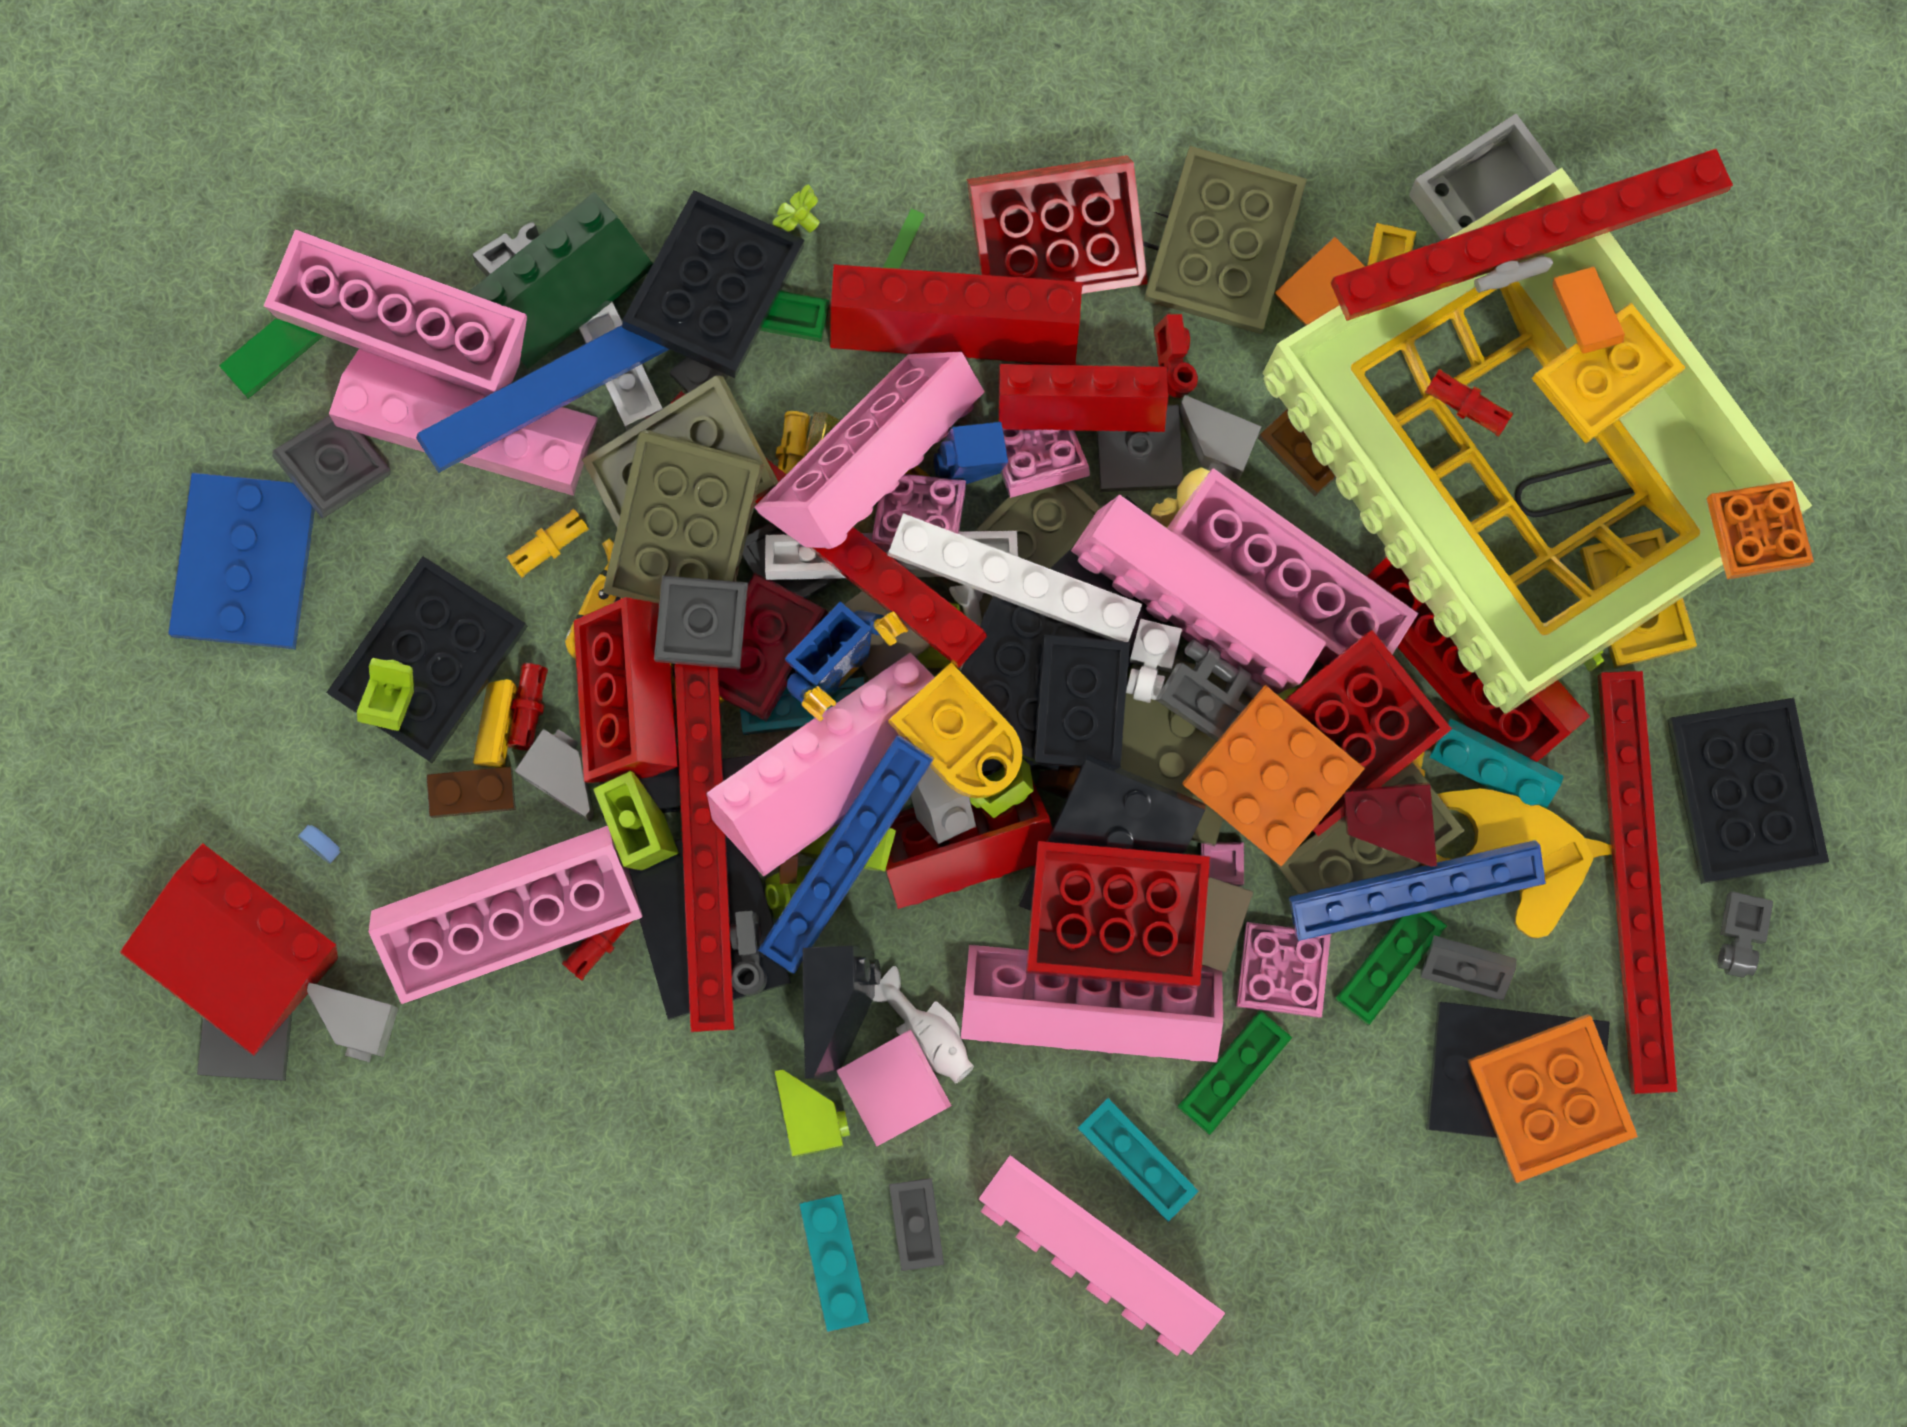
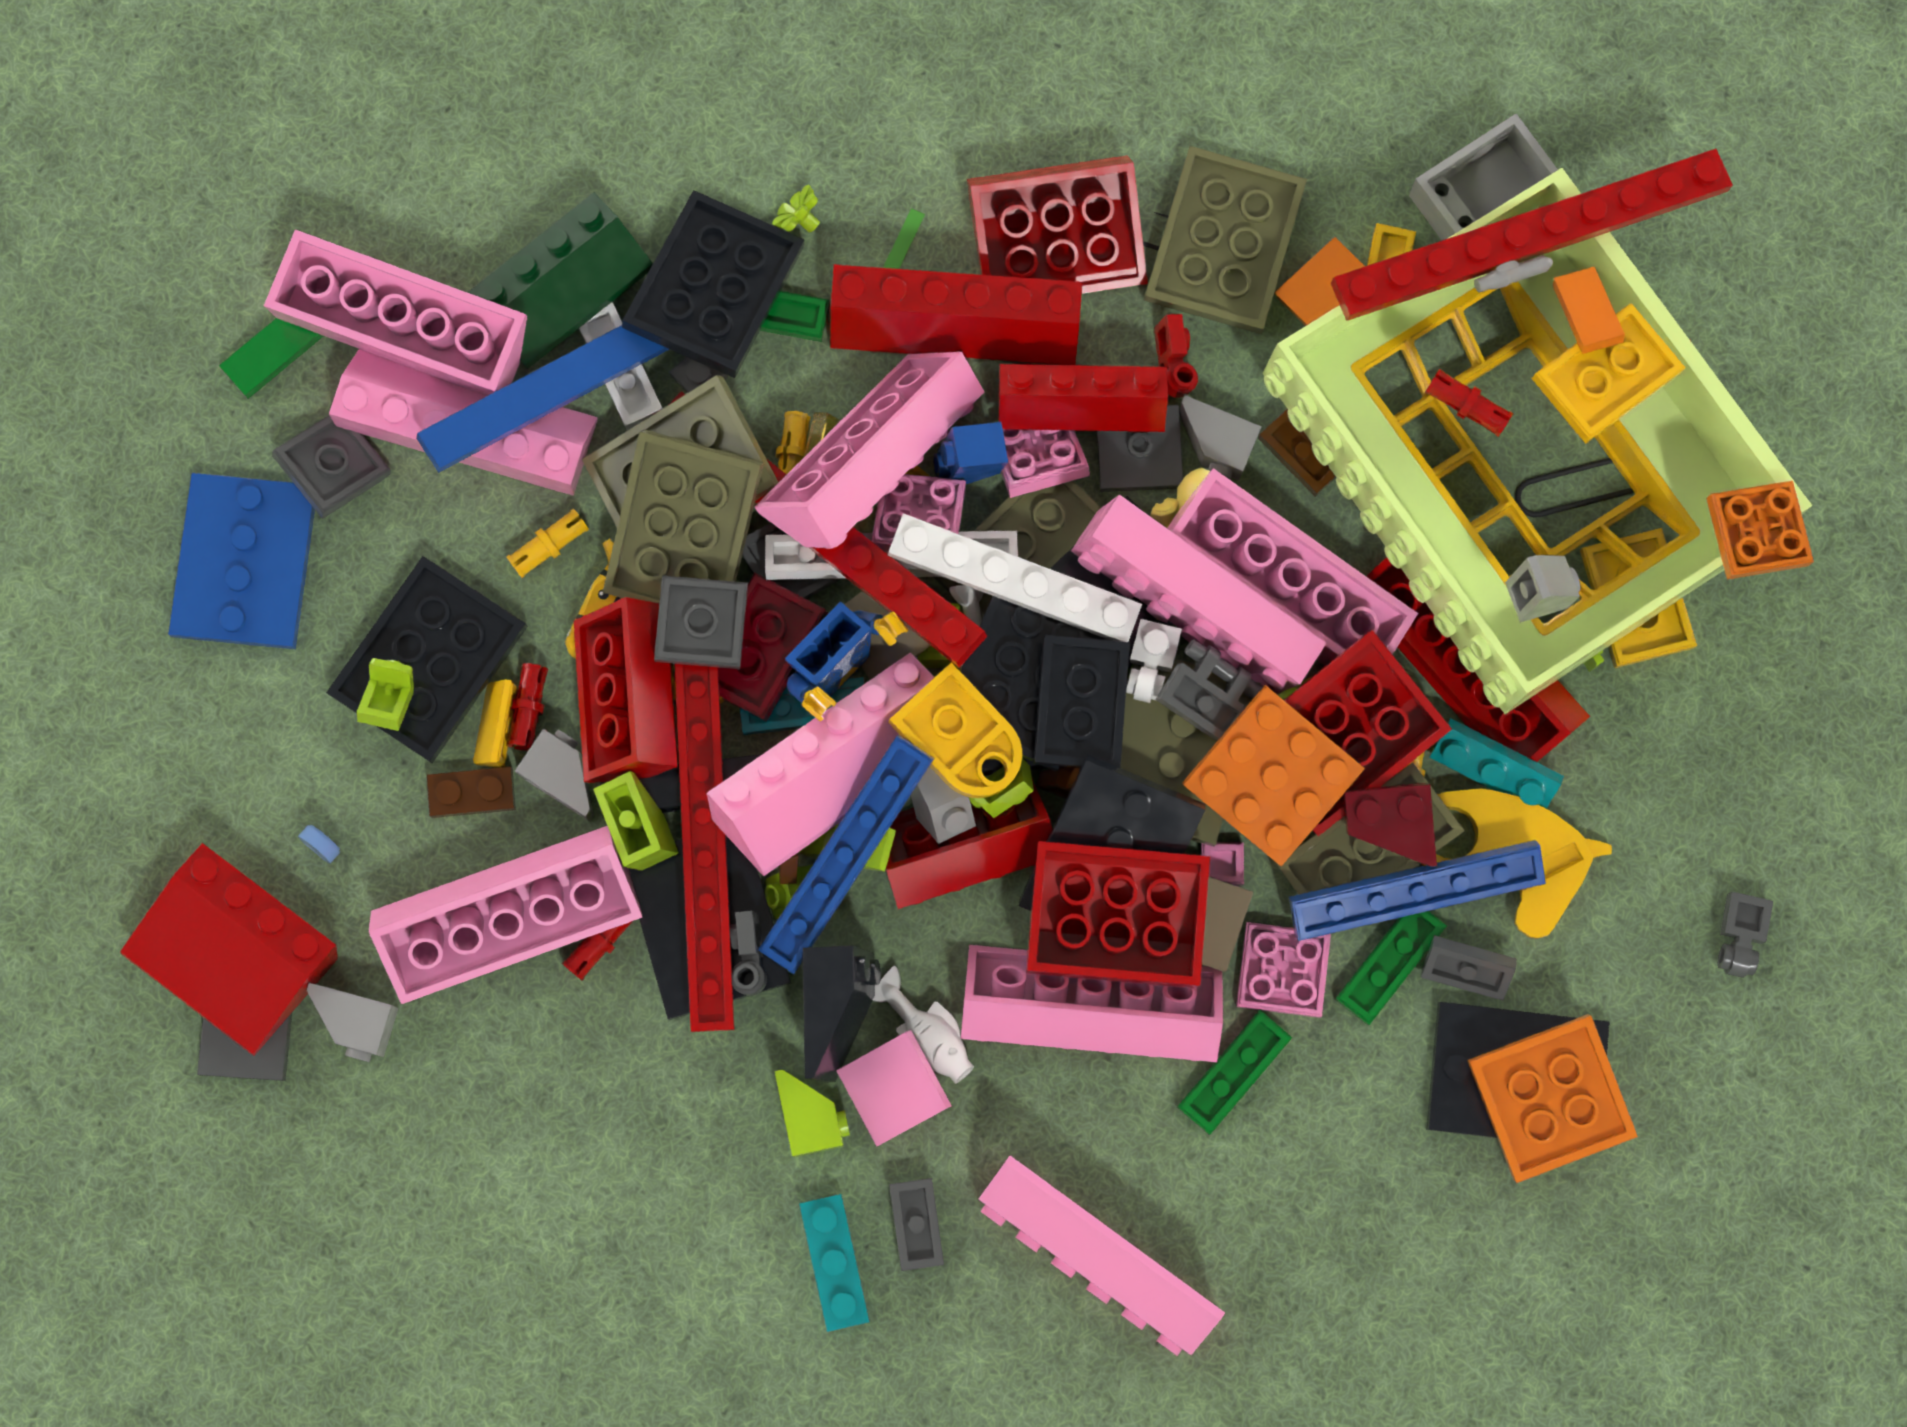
plate [472,222,539,276] -> none
teal plate [1077,1098,1199,1222] -> none
red plate [1598,671,1678,1095] -> none
black plate [1667,698,1829,884] -> none
none -> light grey slope [1505,555,1580,623]

